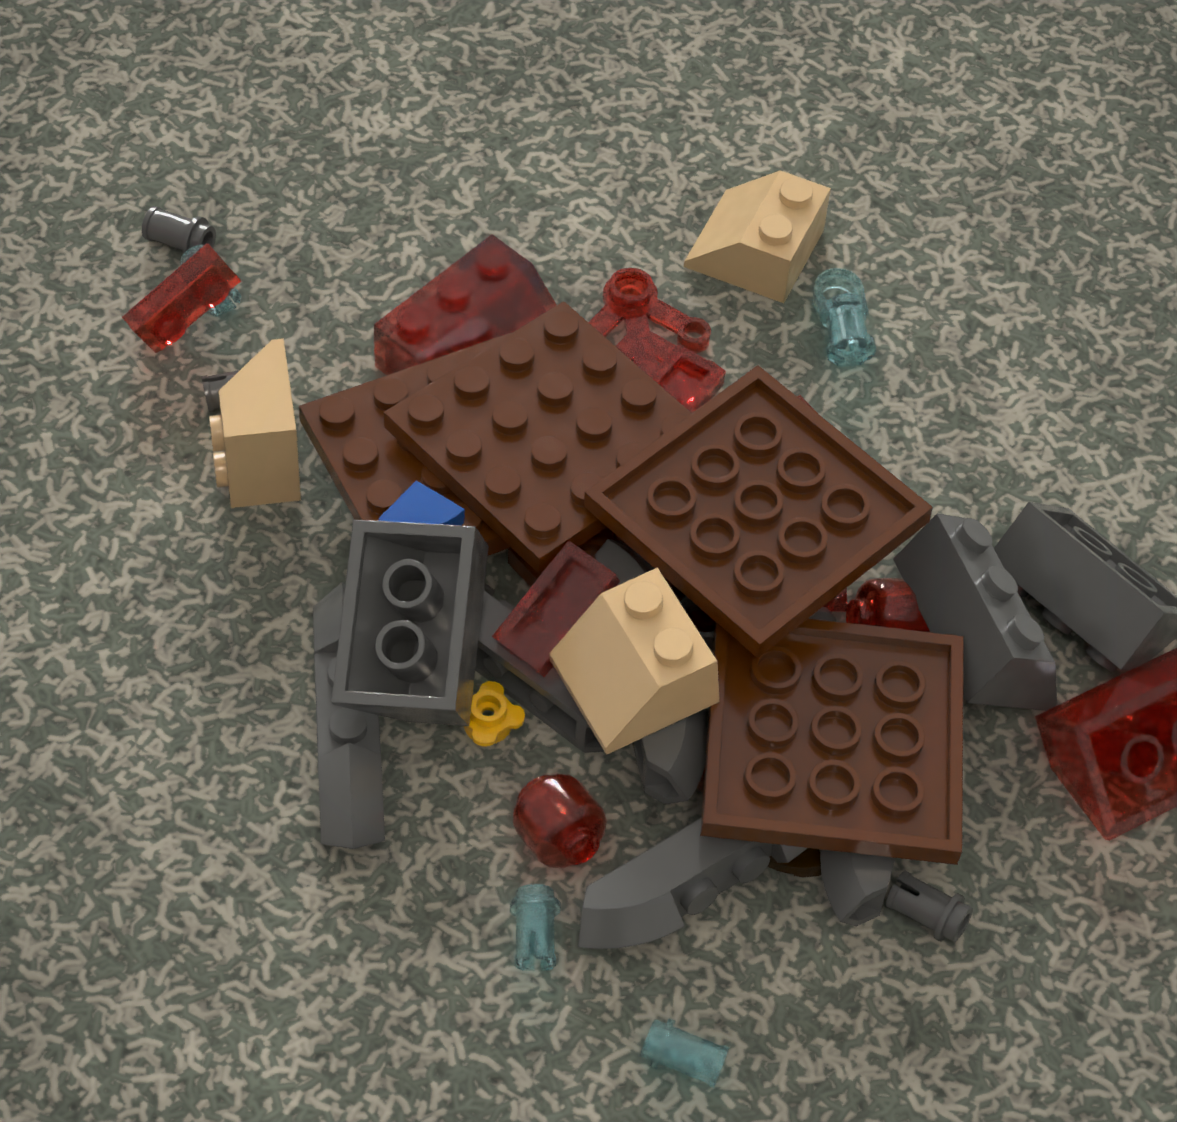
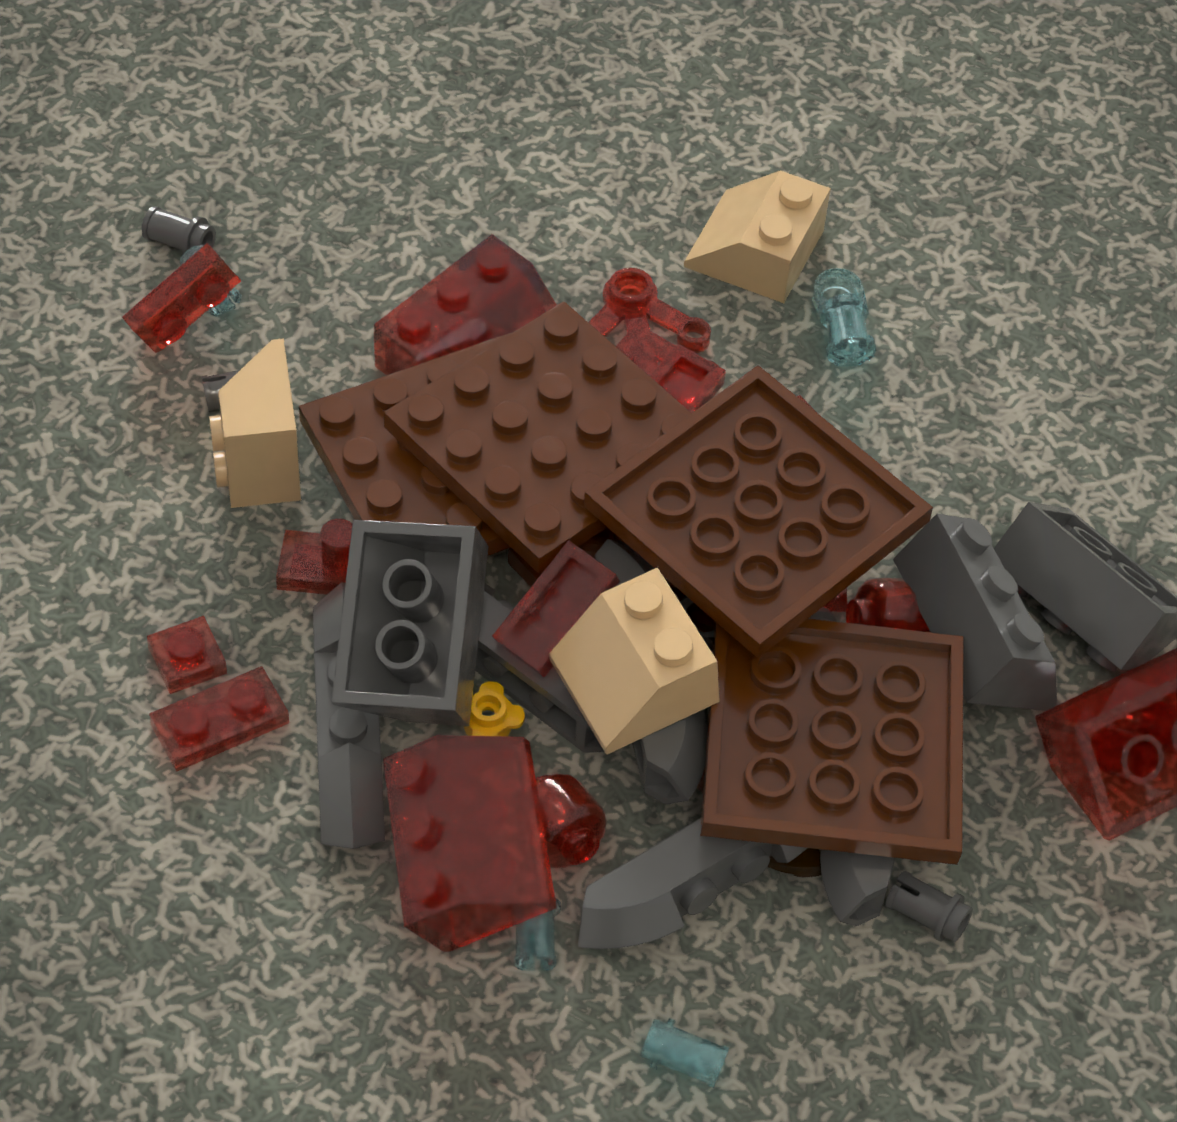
blue tile [378,480,465,525] -> none
none -> clear red plate [147,616,227,694]
none -> clear red plate [149,666,289,772]
none -> clear red tile [276,519,353,595]
none -> clear red slope [383,735,557,952]

